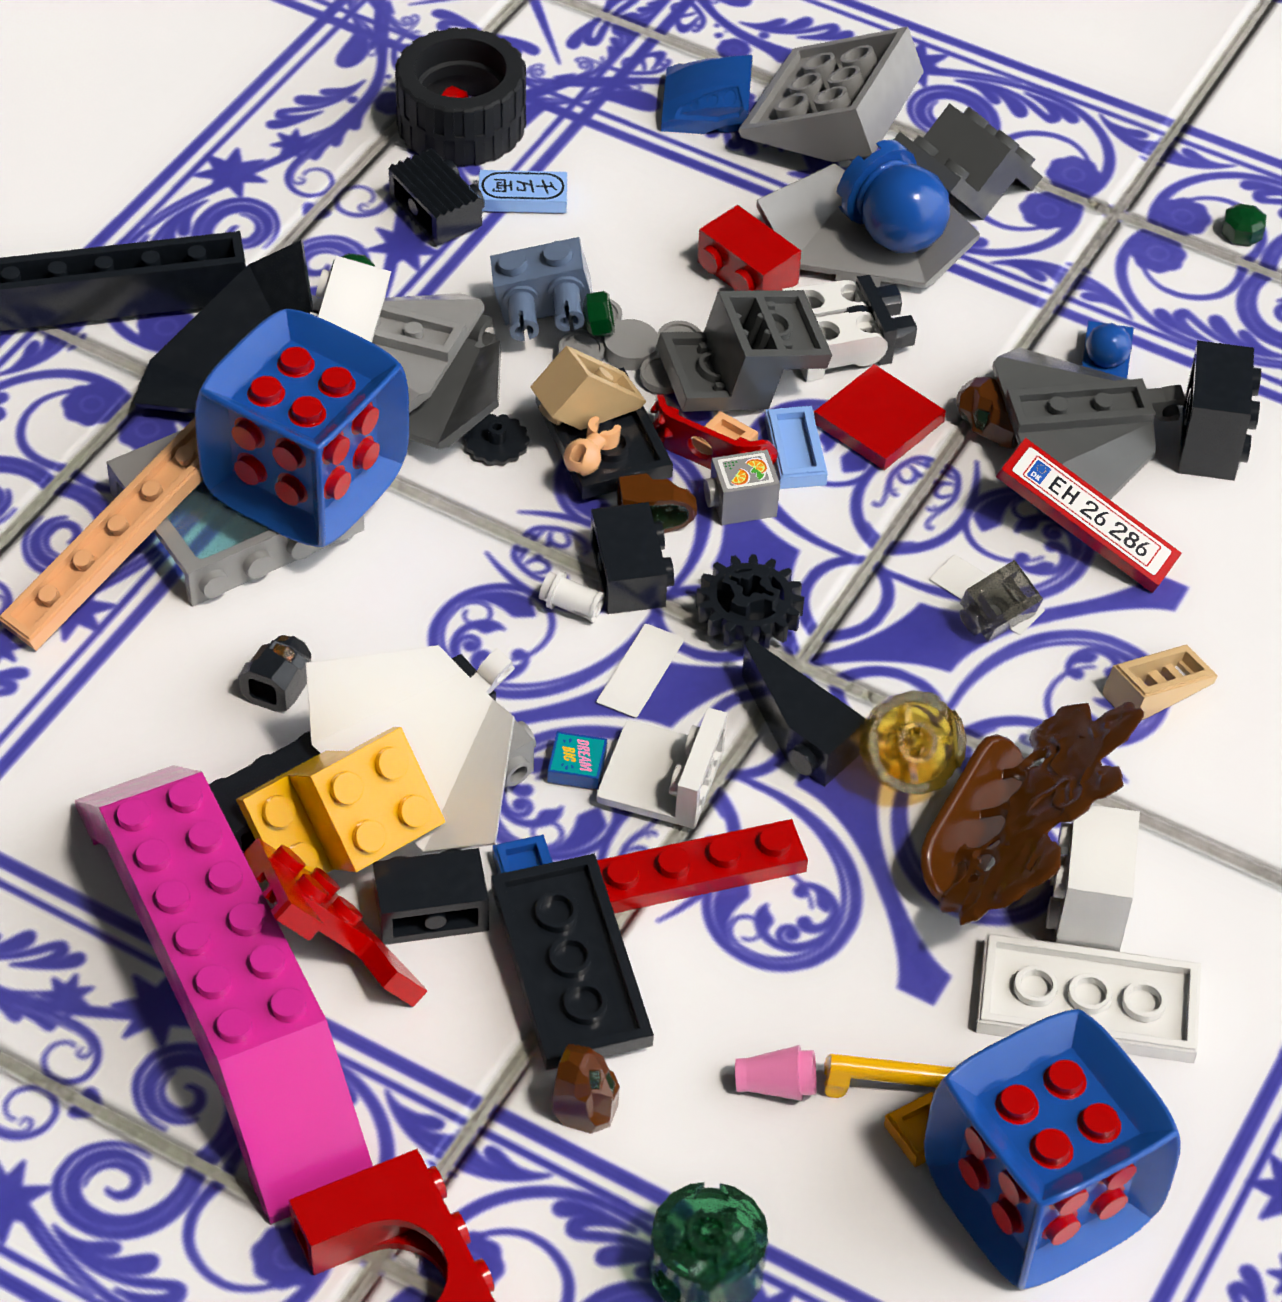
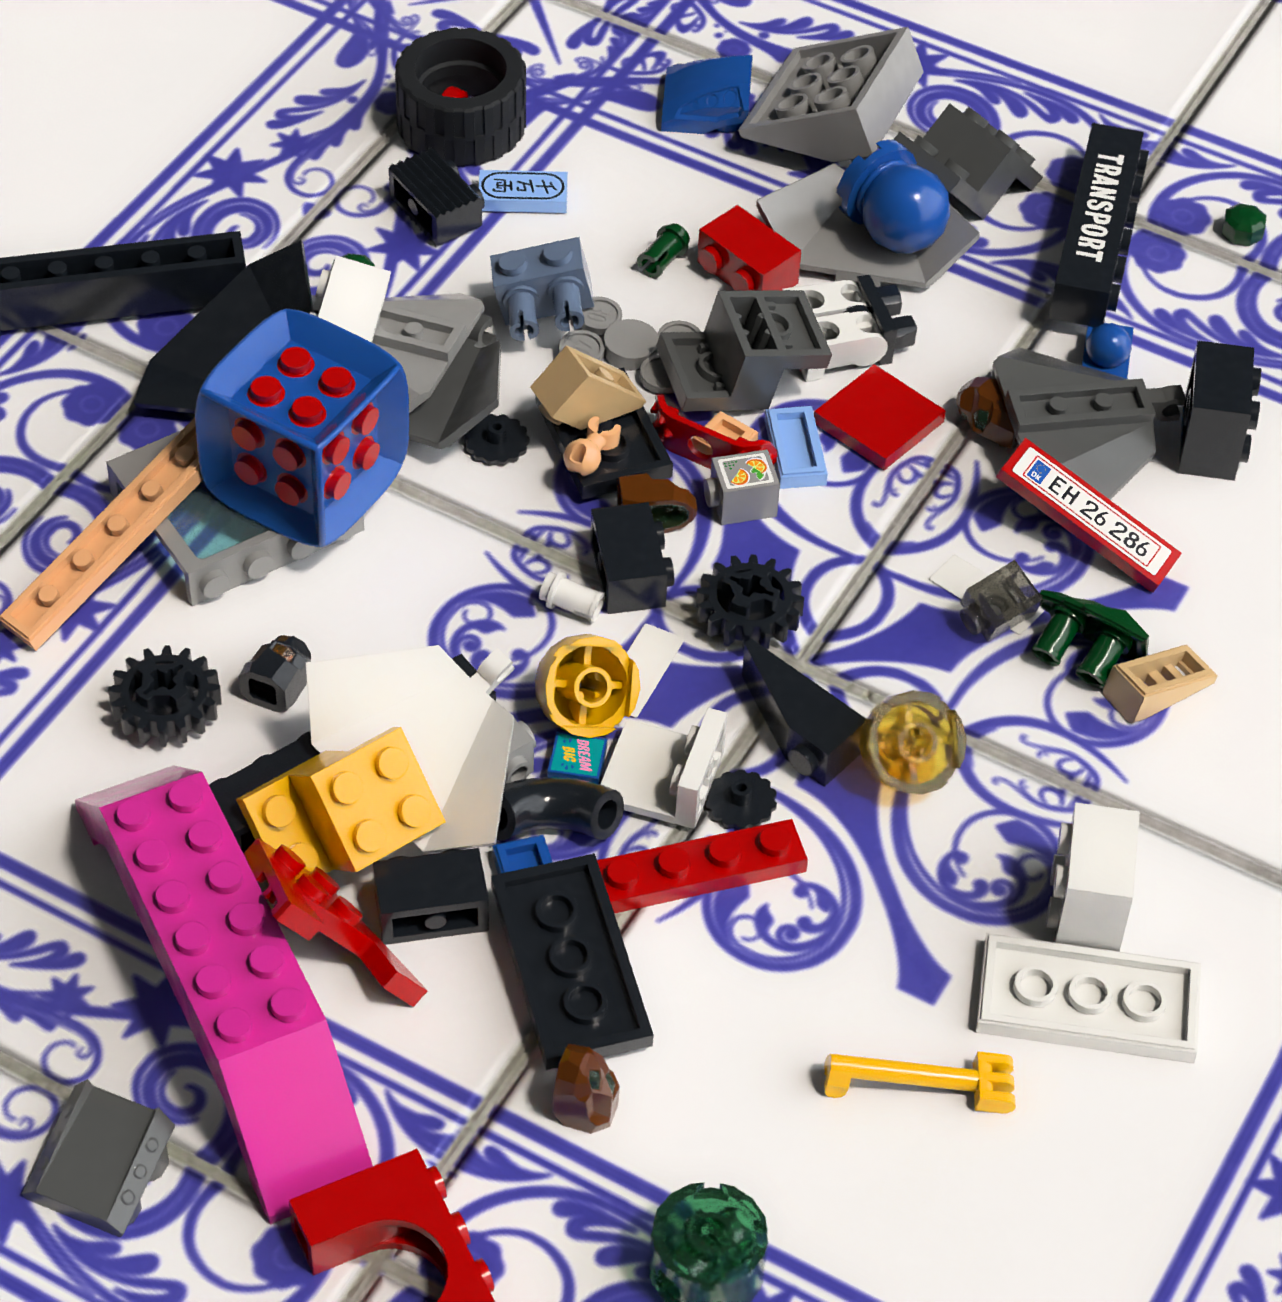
dark green tile [582,291,615,338] -> none
bright pink cone [735,1045,817,1101] -> none
light orange tile [884,1092,934,1167] -> none
reddish brown plant [921,702,1144,925] -> none
blue piece [924,1009,1181,1289] -> none
none -> dark grey slope [22,1079,175,1237]
none -> black gear [108,645,222,747]
none -> black cylinder [496,777,624,841]
none -> yellow cylinder [534,634,640,738]
none -> dark green pin [637,223,690,278]
none -> black piece [706,769,777,830]
none -> dark green connector [1031,590,1149,688]
none -> black brick [1049,123,1149,327]

